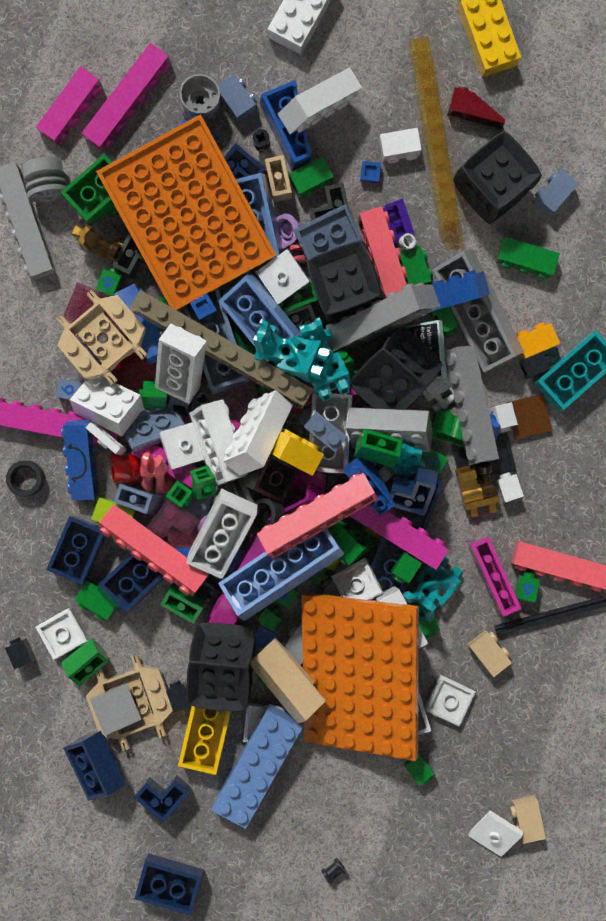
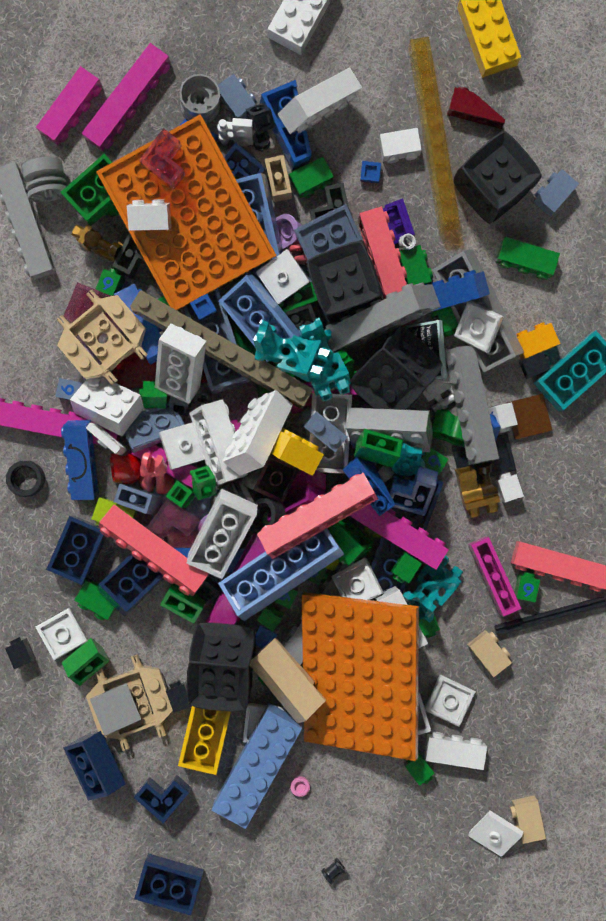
none -> white brick [127,199,172,230]
none -> clear pink brick [139,128,186,190]
none -> white plate [217,118,253,146]
none -> black brick [246,103,275,134]
none -> bright pink tile [291,776,310,797]
none -> white brick [424,732,487,770]
none -> white tile [454,300,504,353]

